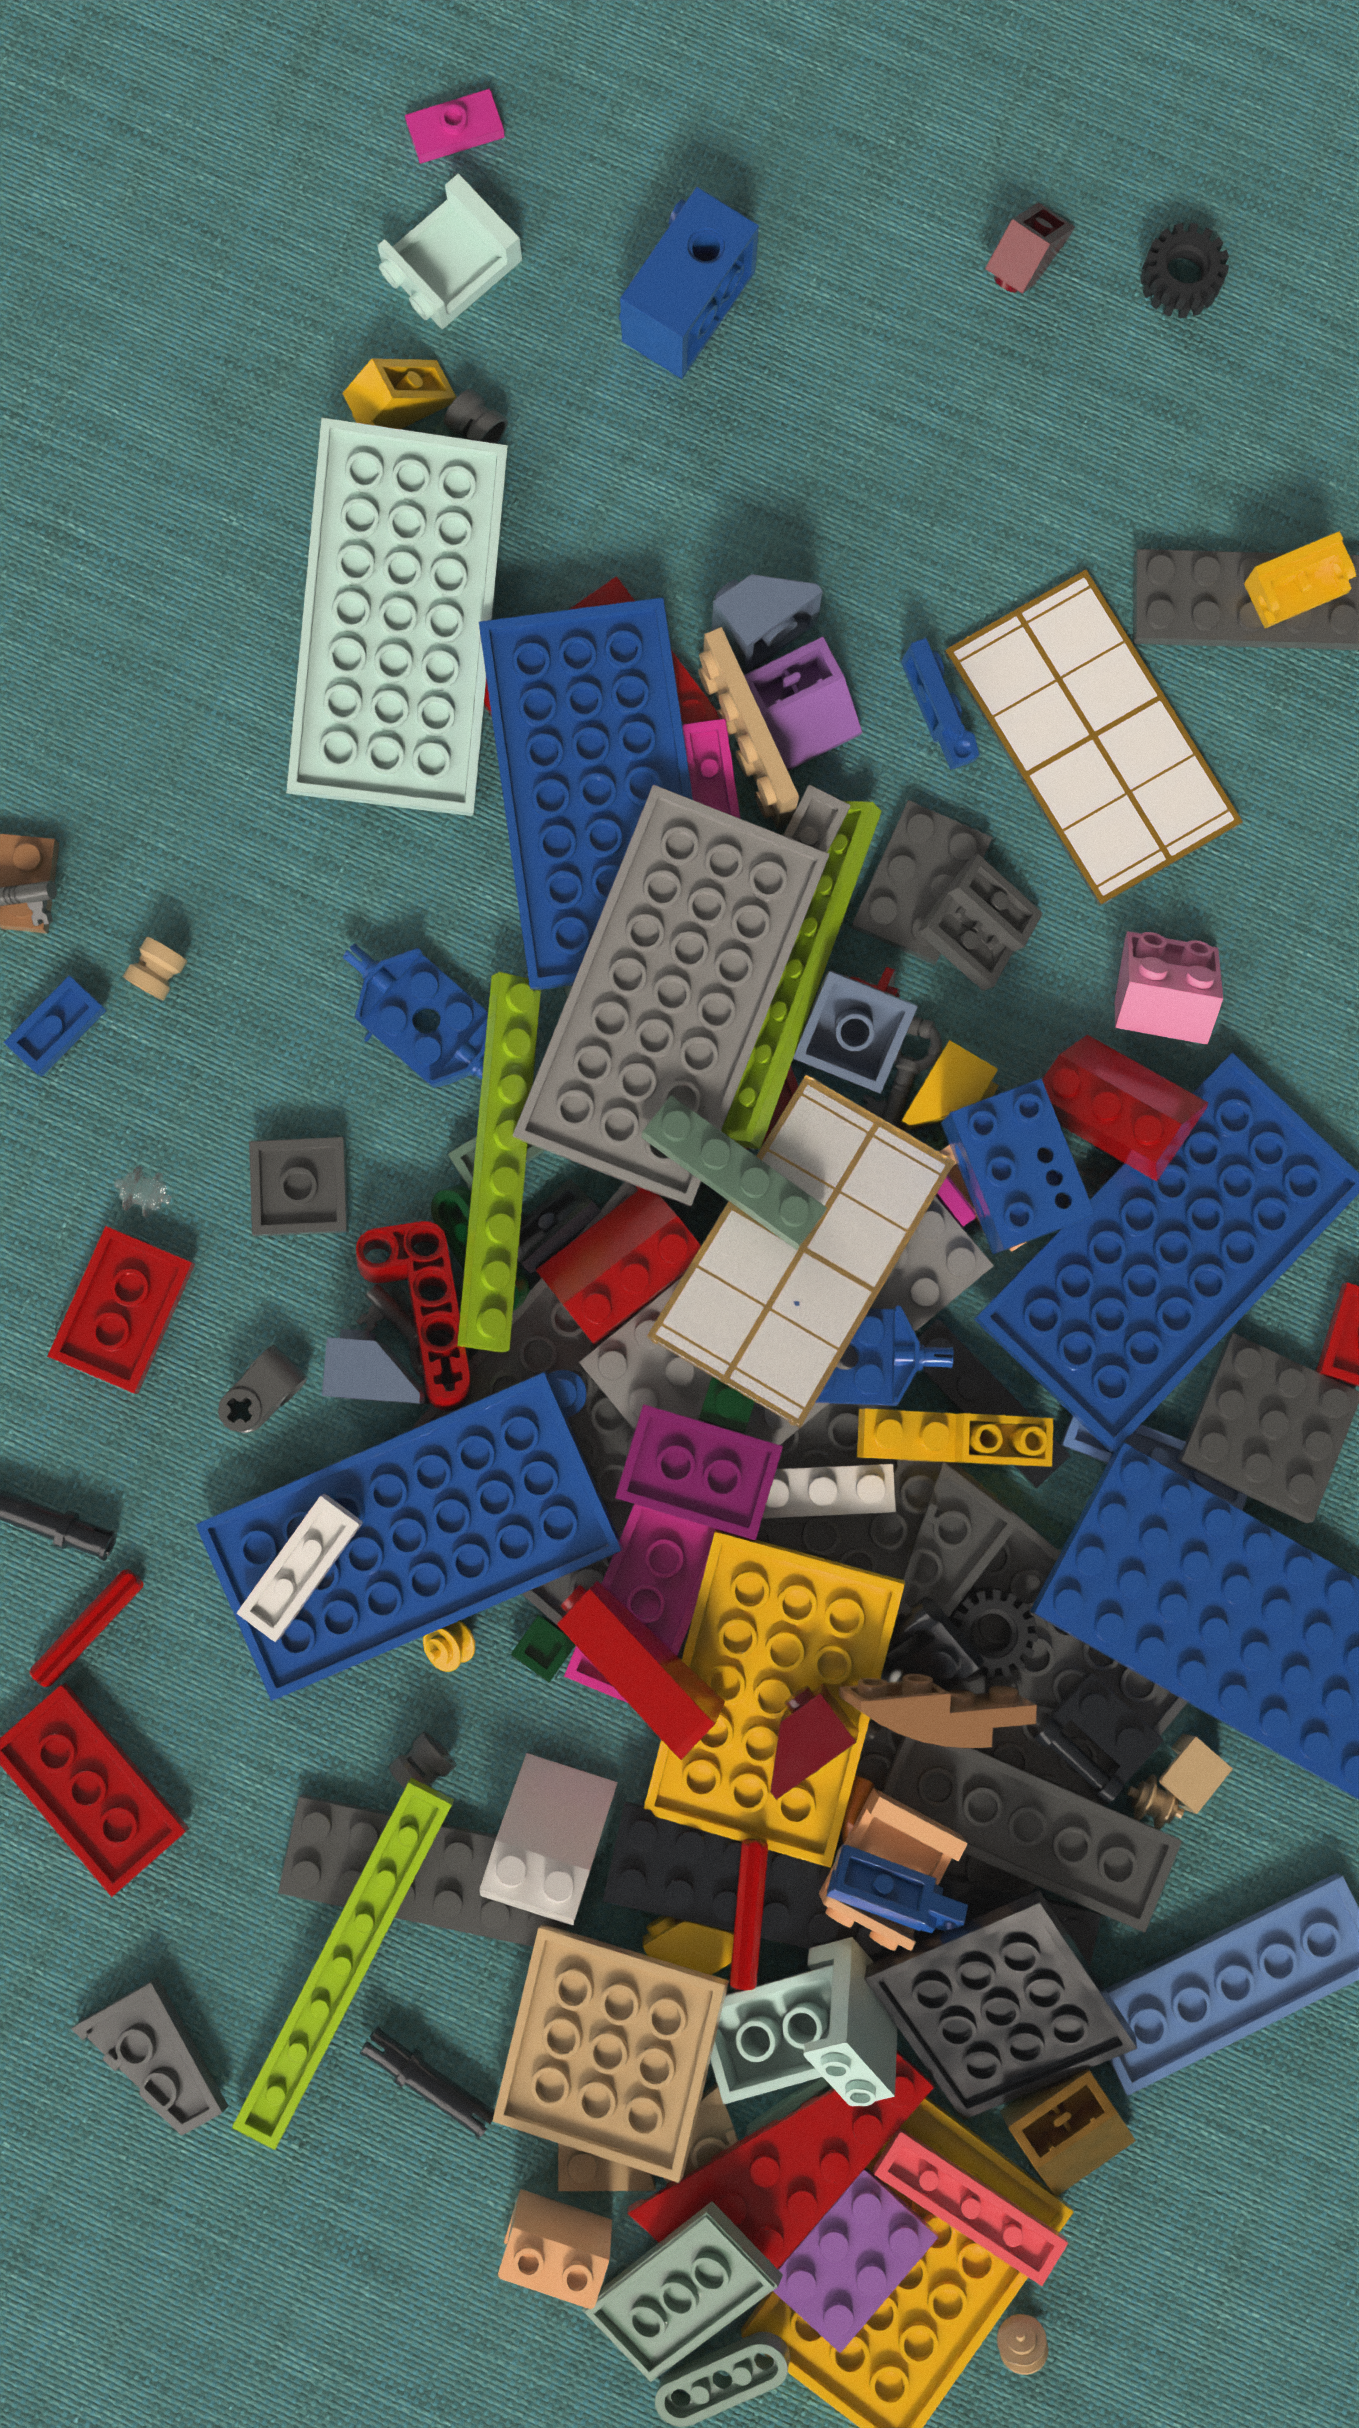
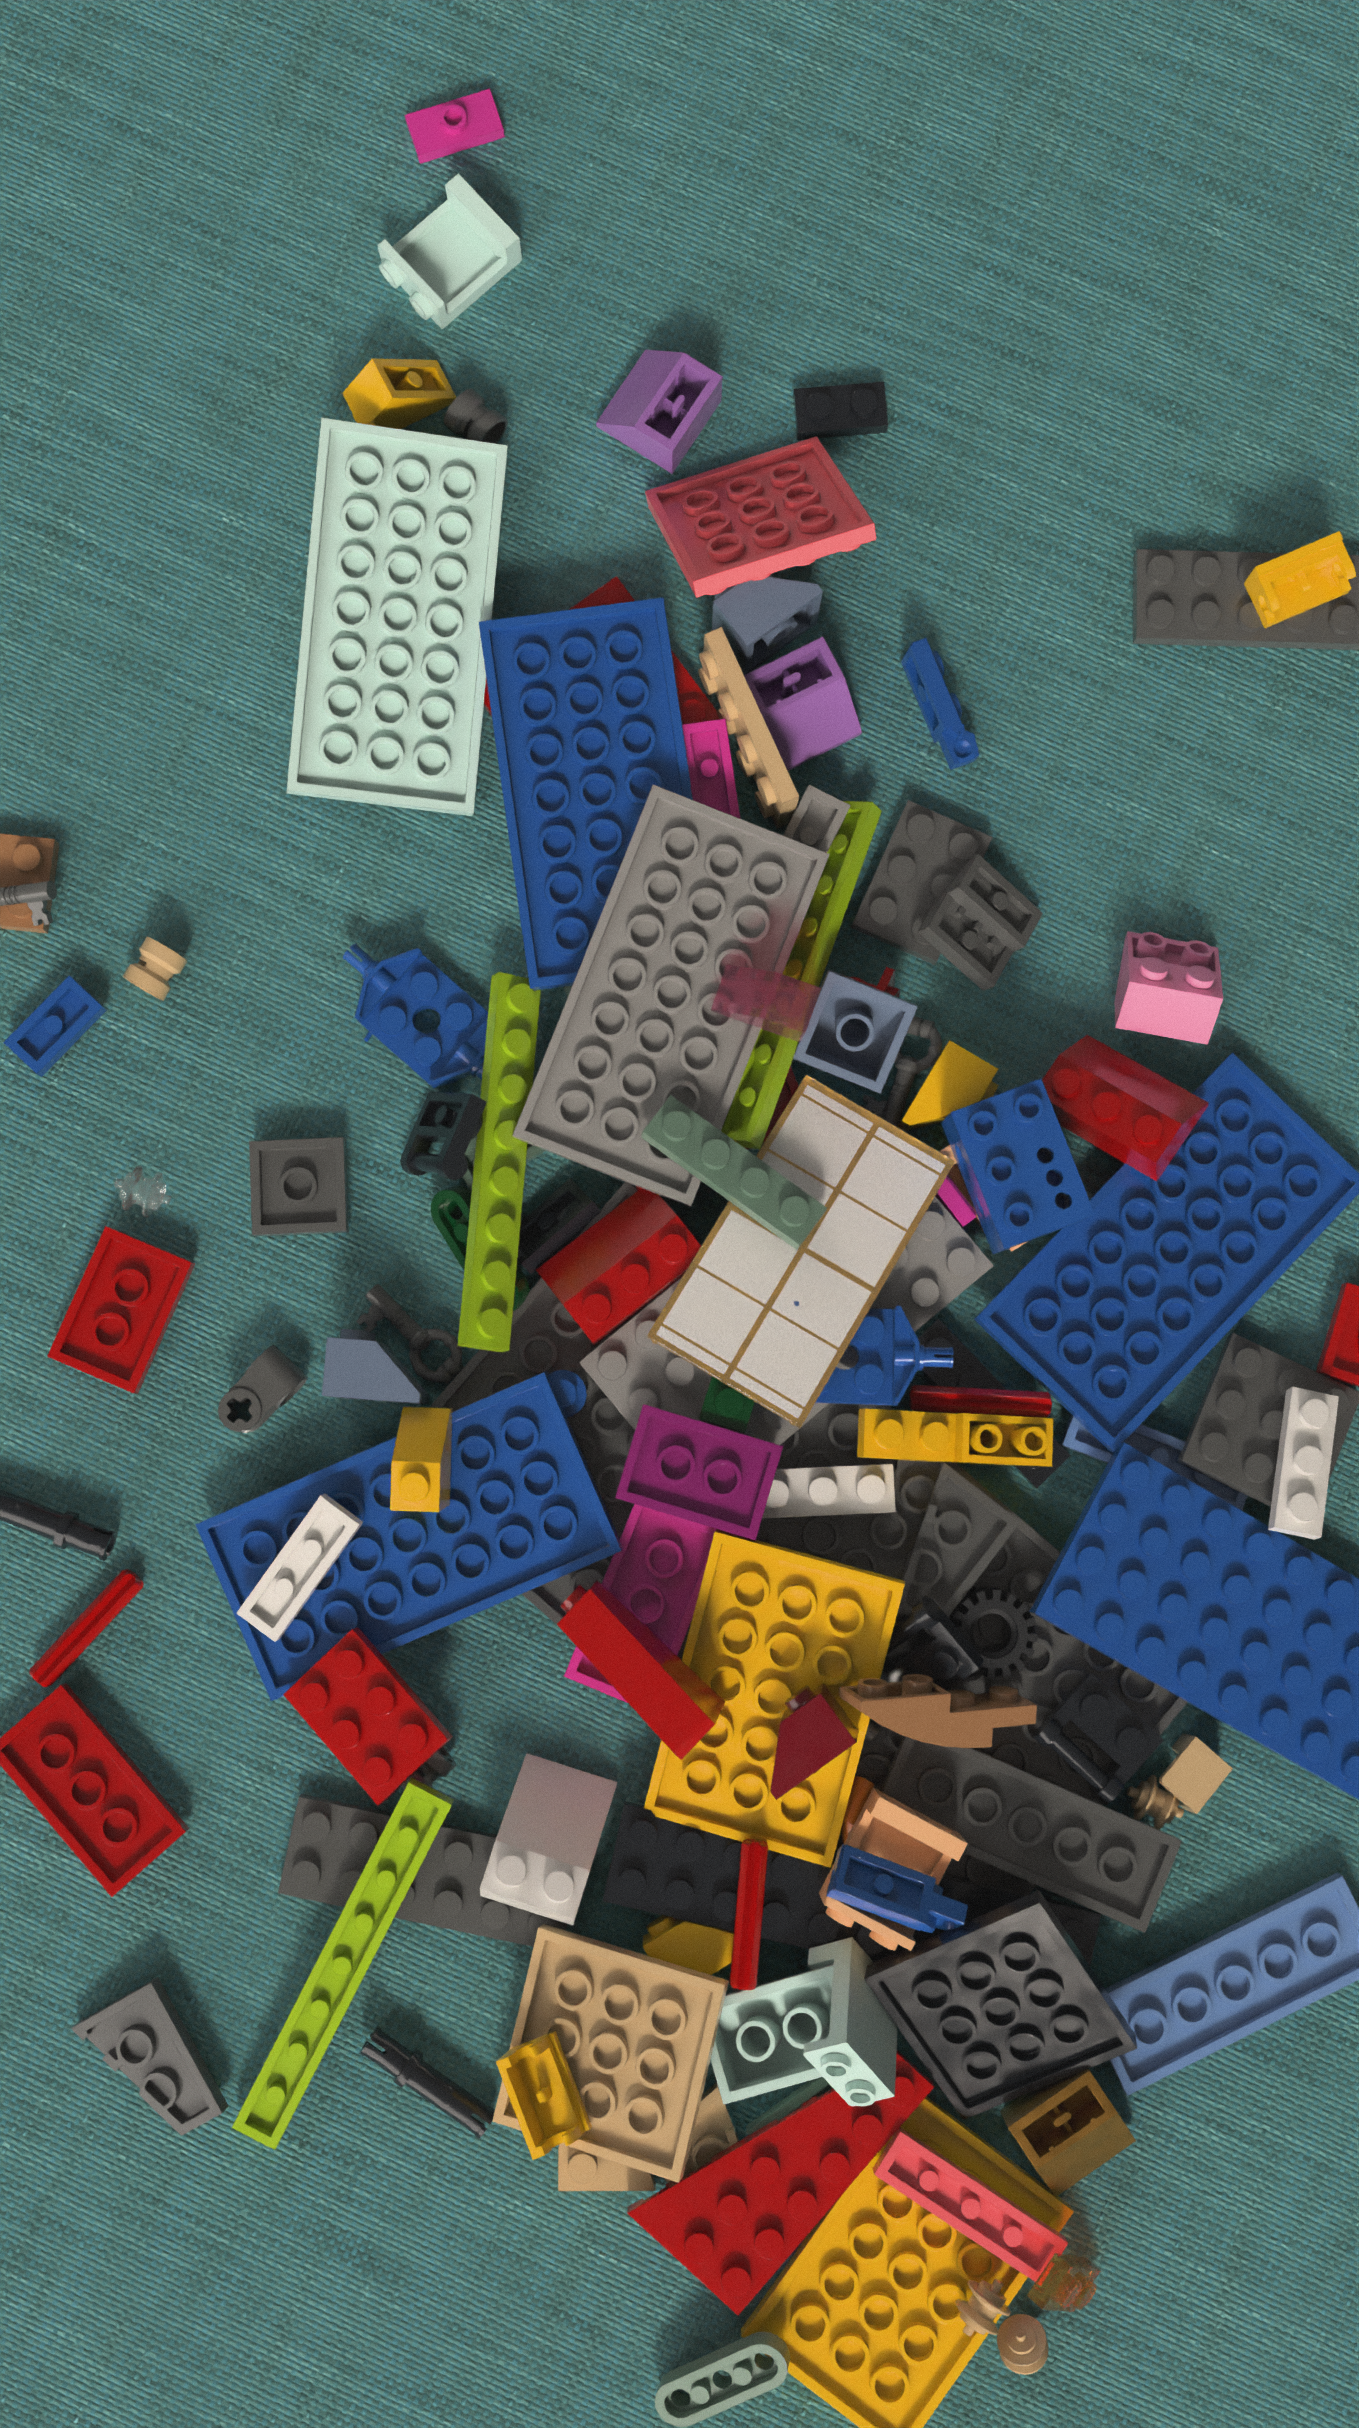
red beam [356,1221,470,1411] -> none
yellow wheel [423,1621,475,1672] -> none
light nougat panel [498,2189,612,2309] -> none
dark green plate [510,1614,576,1683] -> none
sand green tile [582,2201,783,2382] -> none
blue piece [619,187,759,379] -> none
medium lavender plate [773,2167,938,2353] -> none
white piece [944,570,1243,906] -> none
slope [985,202,1075,294] -> none
black tyre [1140,223,1229,318] -> none
none -> red plate [283,1627,453,1805]
none -> yellow slope [390,1406,453,1512]
none -> black plate [400,1092,487,1180]
none -> yellow hinge [496,2031,592,2160]
none -> medium lavender slope [596,350,723,474]
none -> coral plate [645,436,876,598]
none -> clear pink slope [711,965,821,1043]
none -> black plate [793,382,888,440]
none -> red axle [909,1385,1052,1418]
none -> tan wheel [955,2278,1011,2337]
none -> clear orange plate [1027,2253,1101,2312]
none -> white plate [1268,1387,1339,1540]

